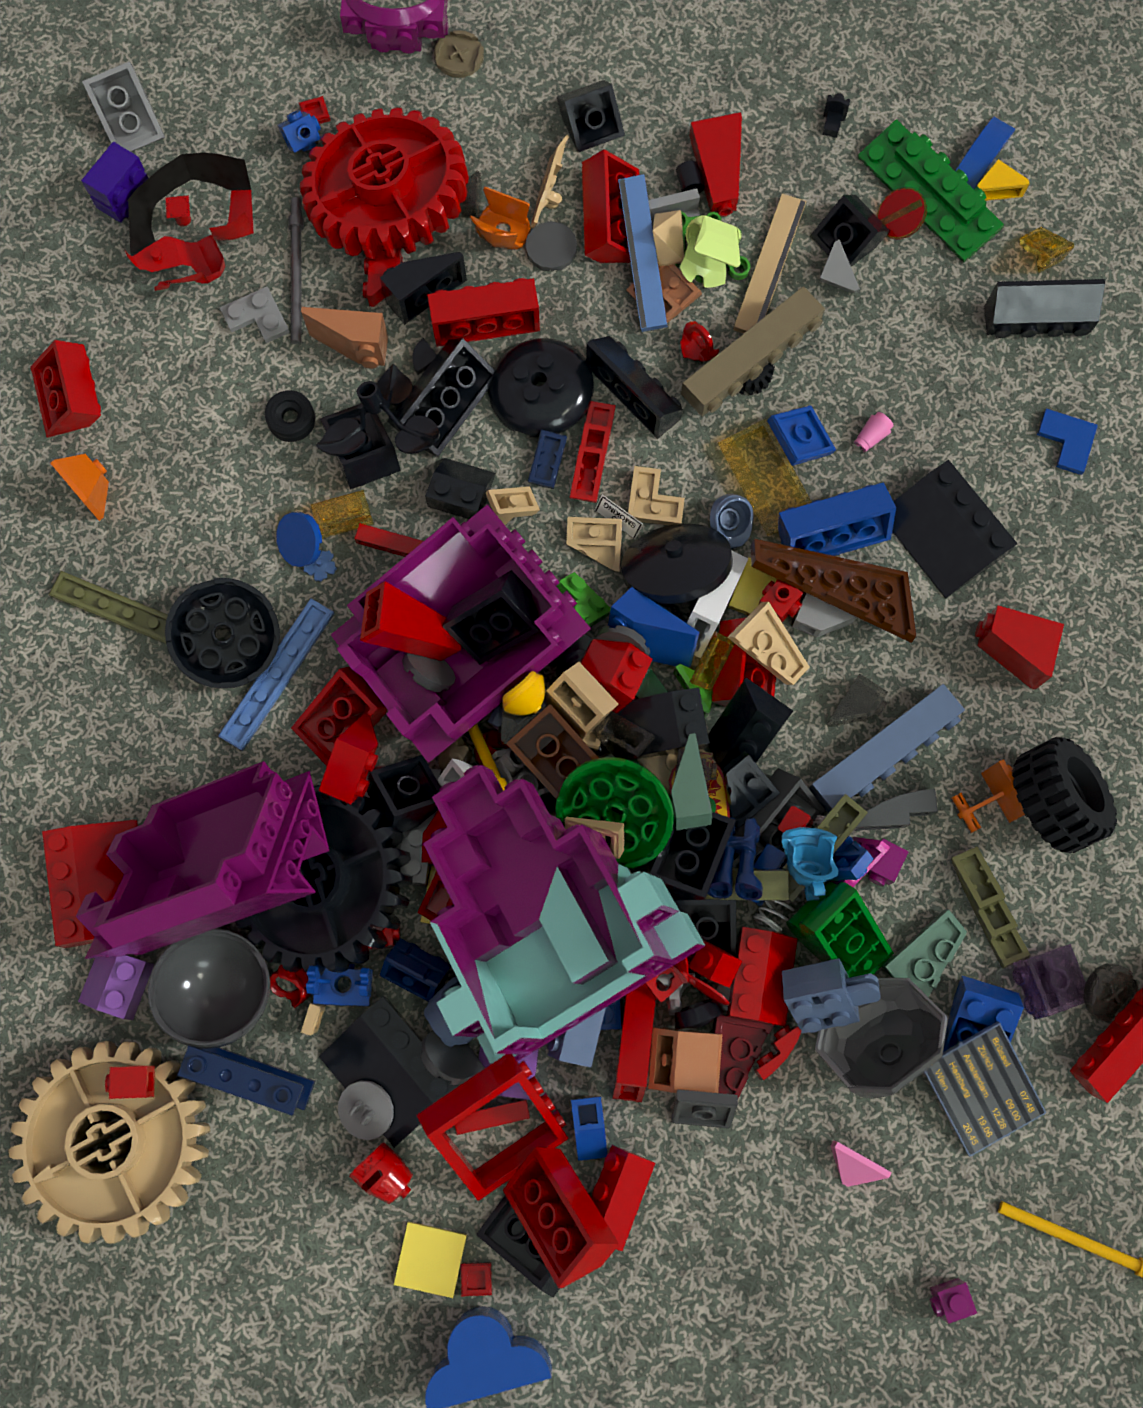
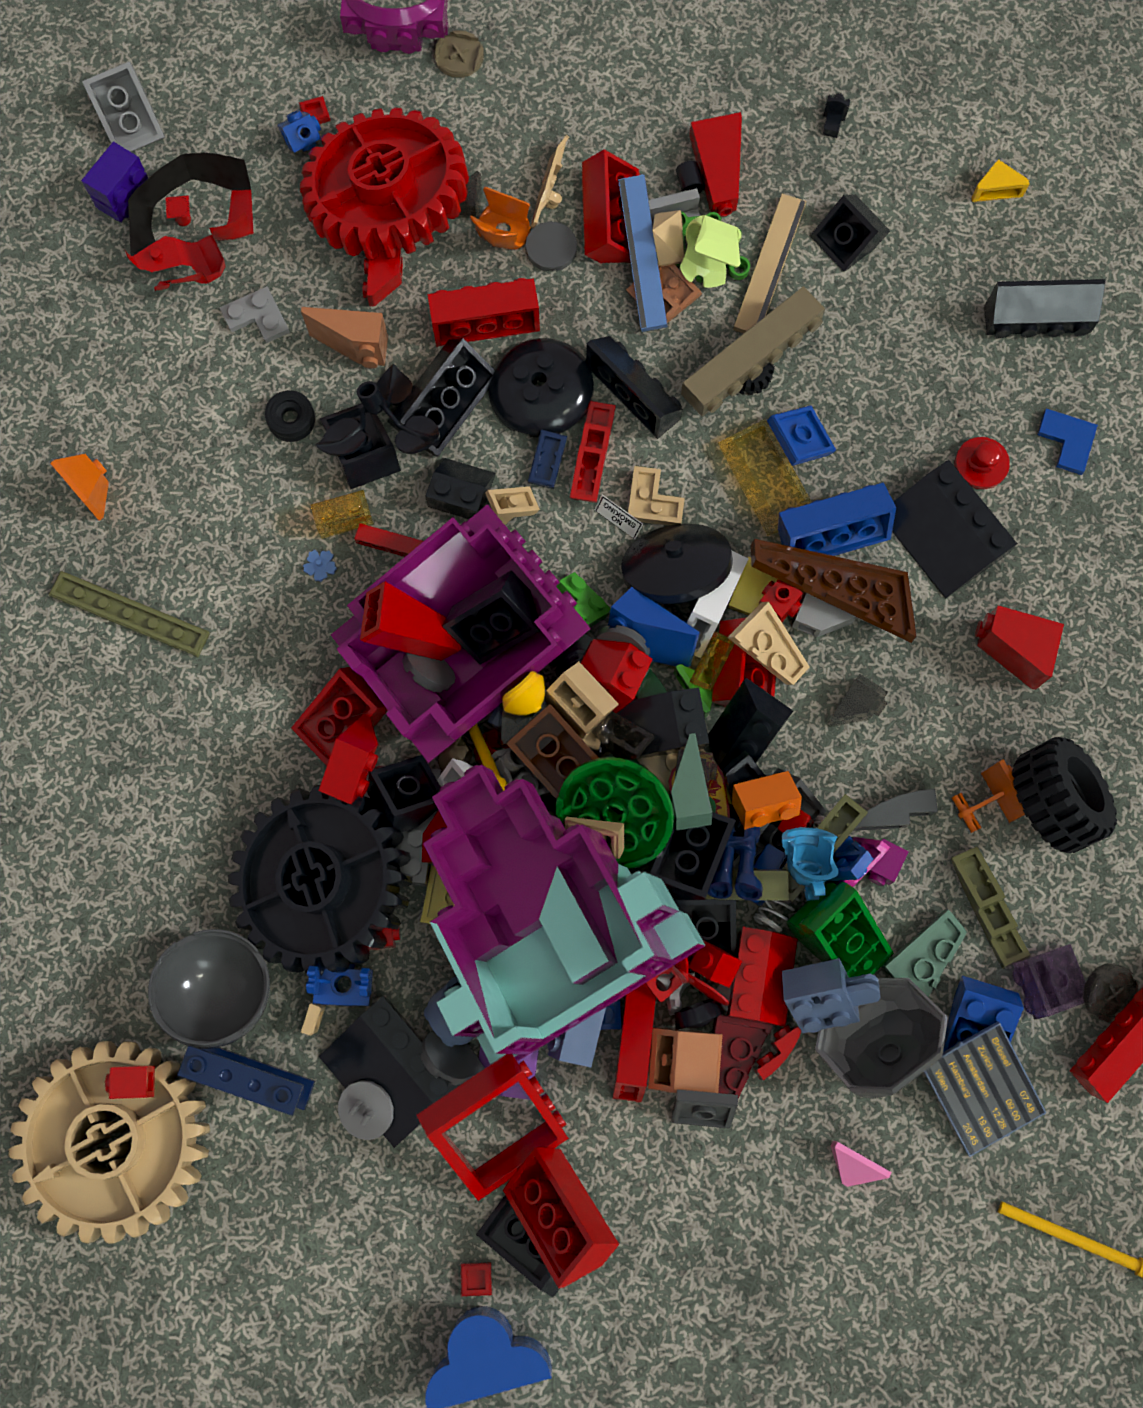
red slope [30,340,101,438] -> none
red slope [42,820,138,948] -> none
magenta panel [76,761,329,959] -> none
medium lavender slope [78,955,154,1020] -> none
black brick [165,578,280,689] -> none
medium blue tile [218,598,335,751] -> none
red piece [270,965,311,1008] -> none
blue tile [276,512,322,567] -> none
flat silver bar [288,197,304,344] -> none
red helmet [349,1142,413,1204] -> none
dark blue brick [379,938,451,1002] -> none
black slope [380,251,467,325] -> none
light yellow tile [394,1221,467,1298] -> none
black tile [412,338,437,375] -> none
red slope [417,872,454,921] -> none
red piece [455,1099,530,1135] -> none
black slope [556,80,625,153] -> none
tan wing [566,517,622,572] -> none
blue slope [571,1096,608,1161] -> none
red brick [591,1145,655,1251] -> none
red piece [680,321,719,362] -> none
sand blue hat [710,494,754,549] -> none
sand blue brick [809,684,965,814] -> none
light grey slope [820,239,860,294] -> none
bright pink cone [854,412,894,452] -> none
green plate [858,119,1004,263] -> none
red piece [877,187,927,240] -> none
magenta brick [930,1278,977,1324] -> none
blue slope [955,117,1016,189] -> none
clear yellow slope [1019,227,1074,273] -> none
none -> orange brick [732,771,802,830]
none -> red plate [955,437,1010,489]

